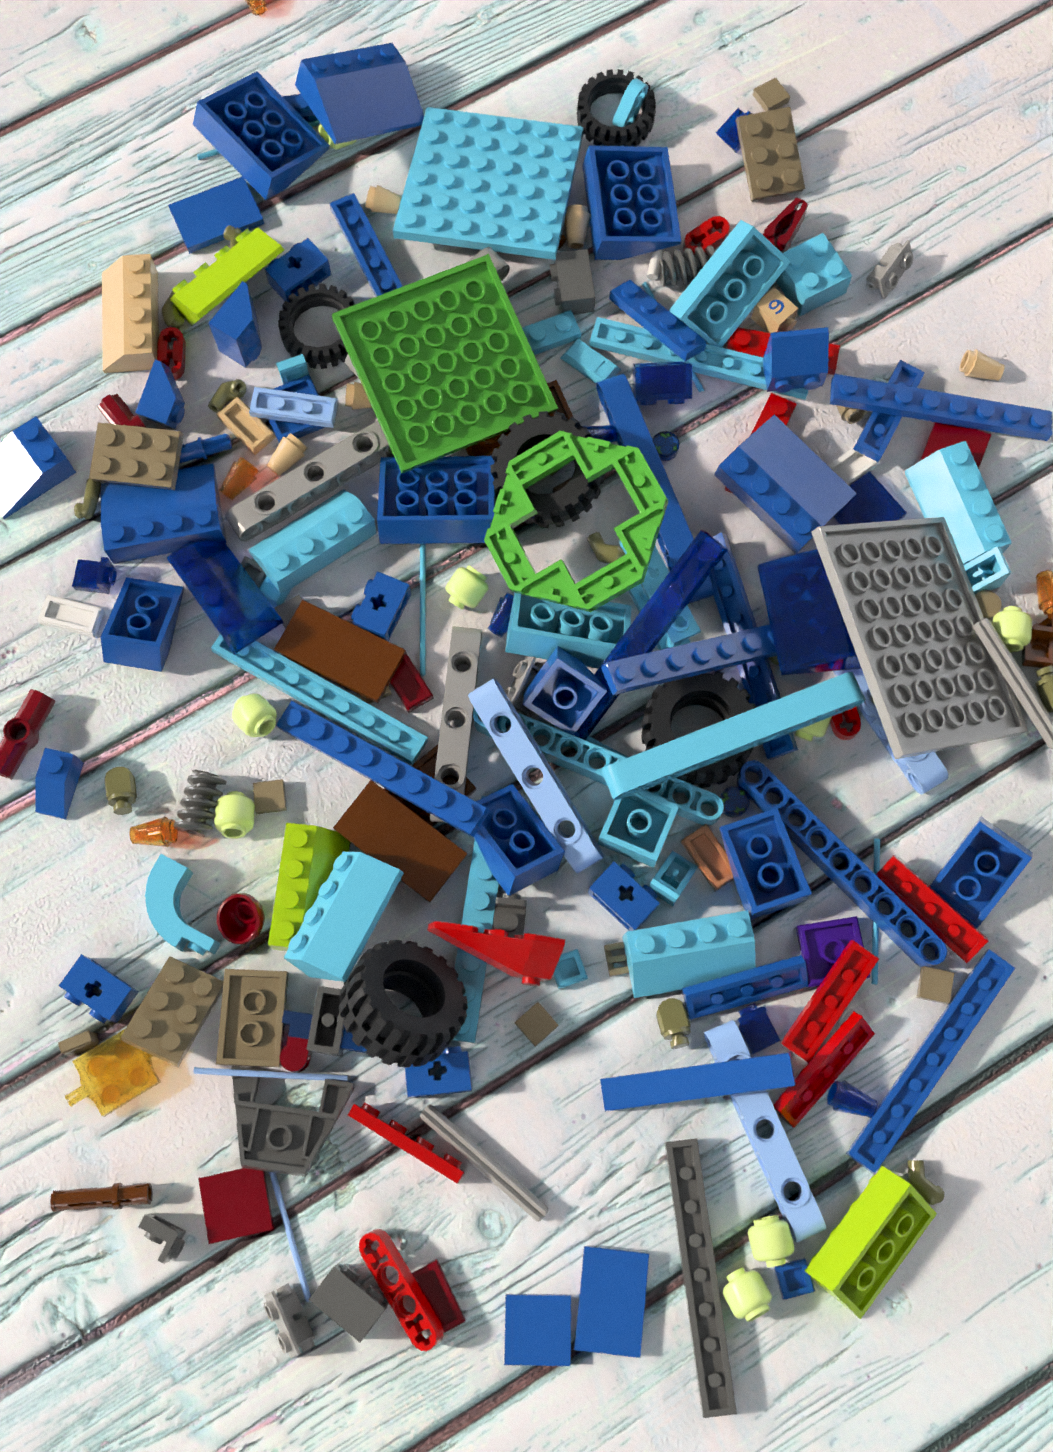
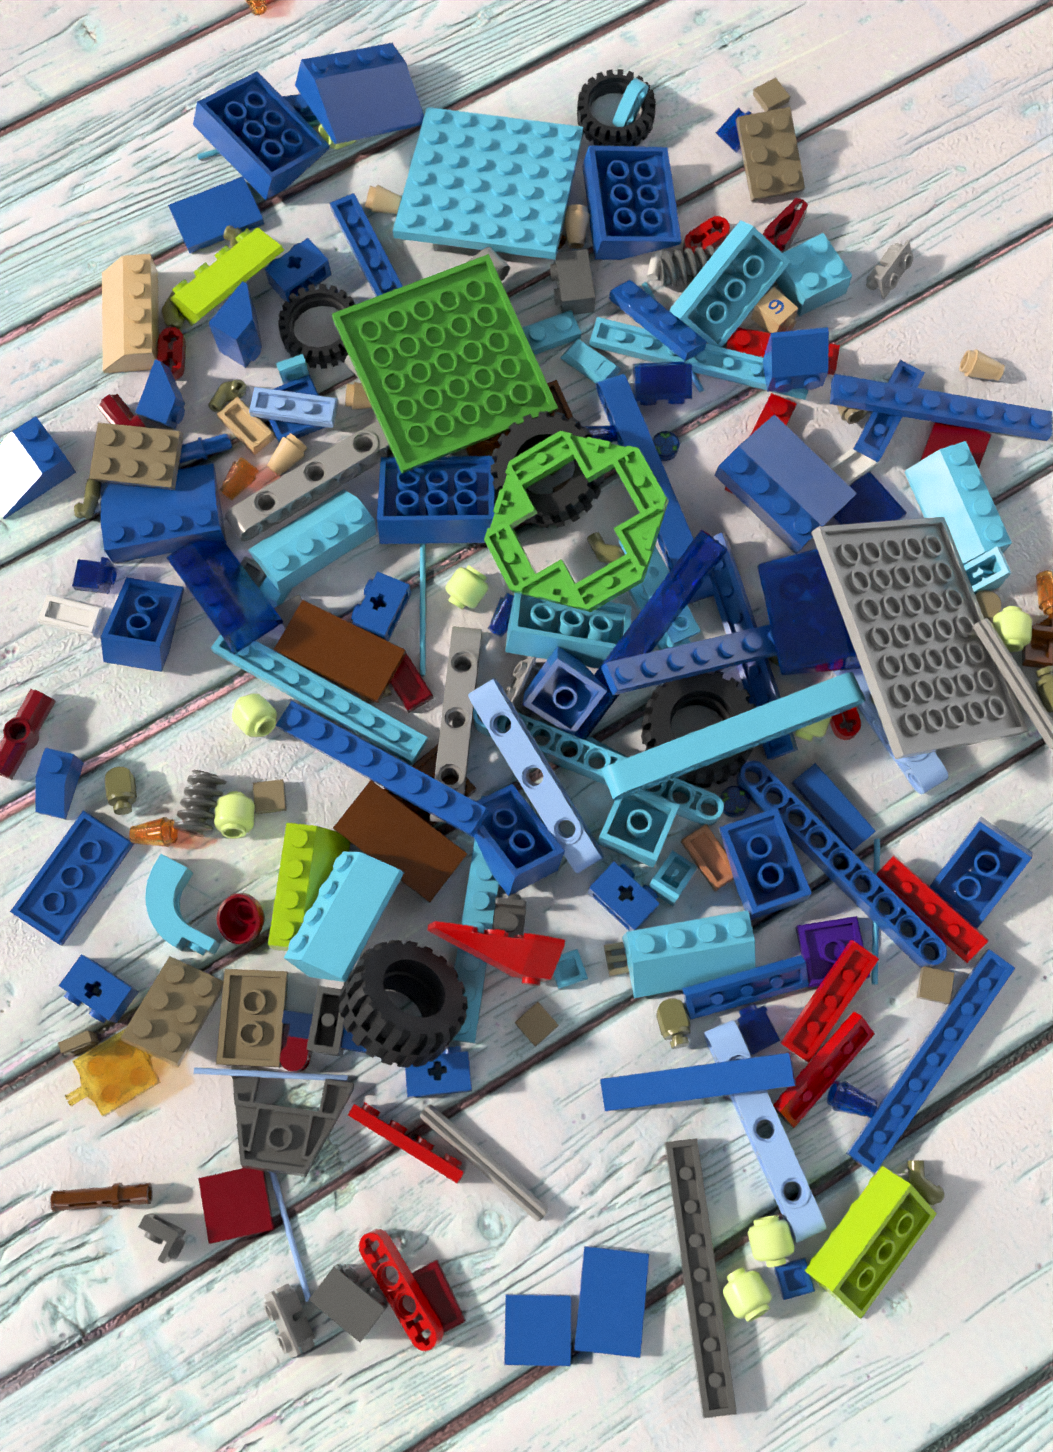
none -> blue tile [10,810,134,946]
none -> blue tile [791,763,876,851]

